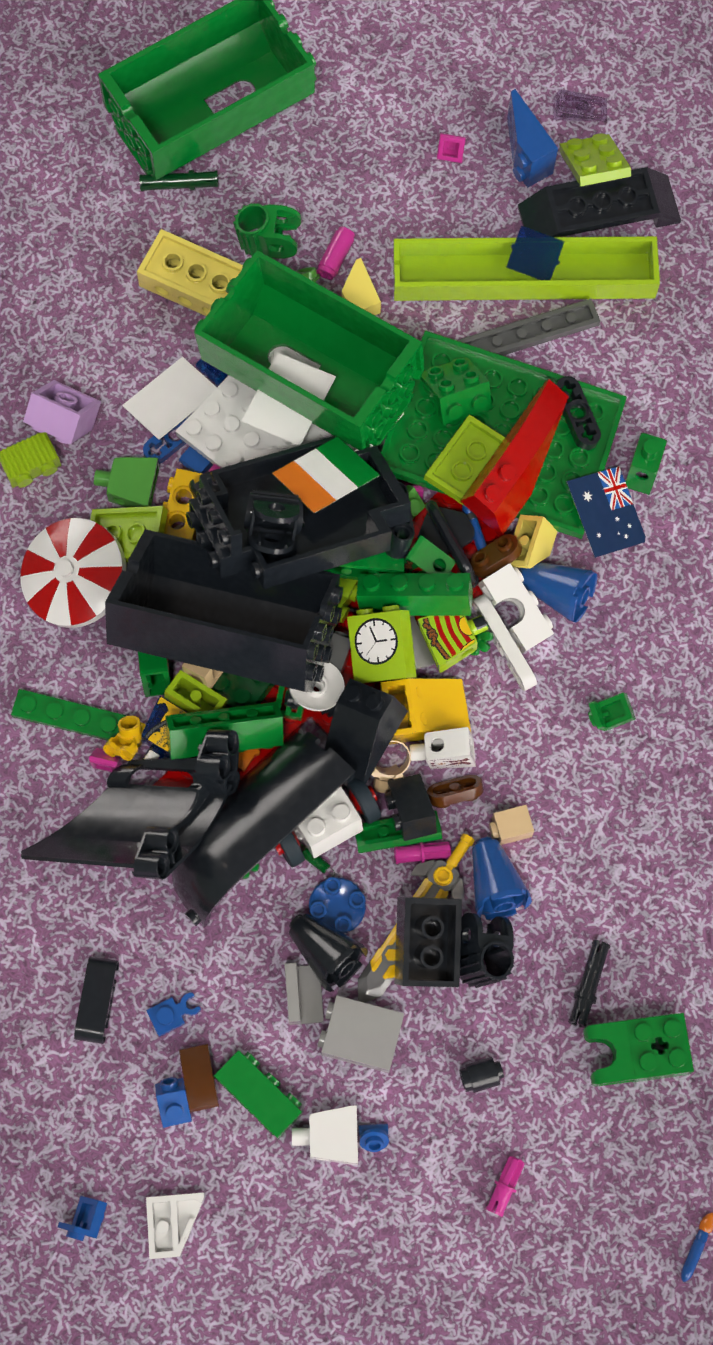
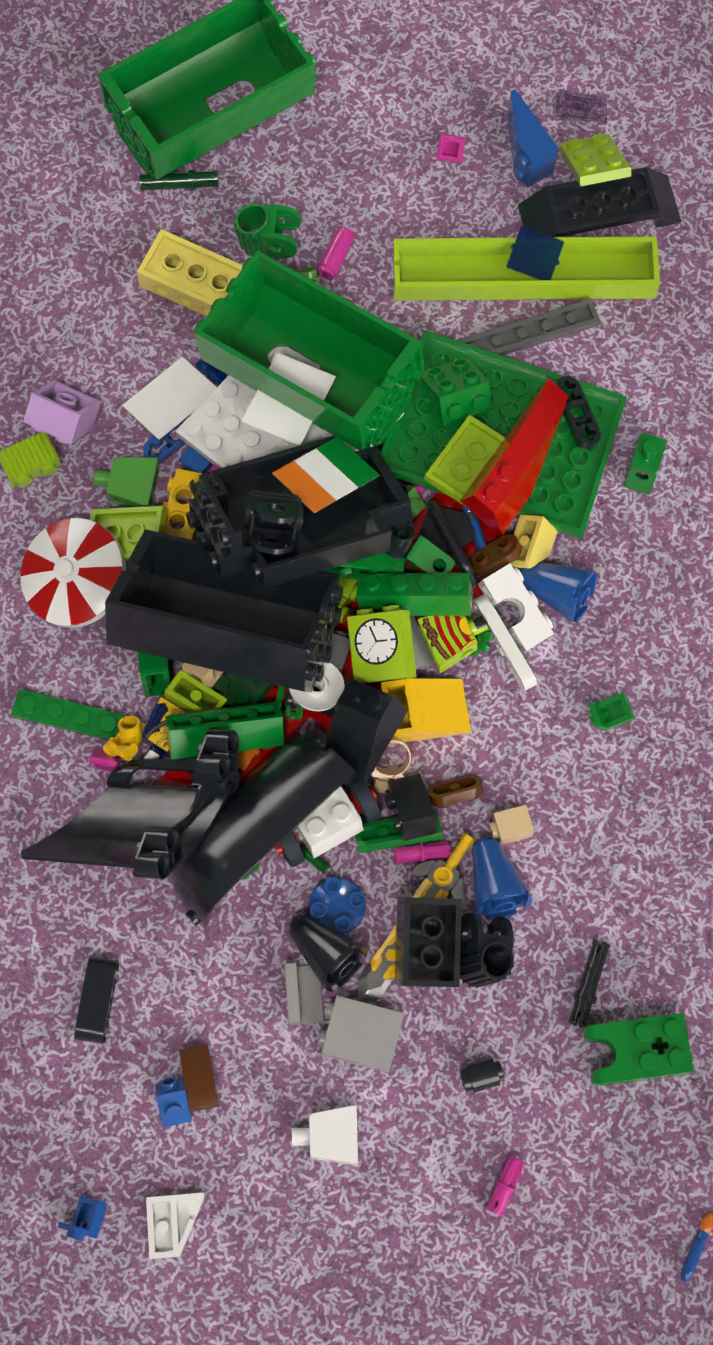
blue plate [146,992,201,1037] -> none
green brick [214,1050,302,1140] -> none
light yellow slope [342,258,381,315] -> none
blue plate [358,1123,389,1152] -> none
white torso [410,727,476,769] -> none
dark blue sticker [566,466,646,558] -> none

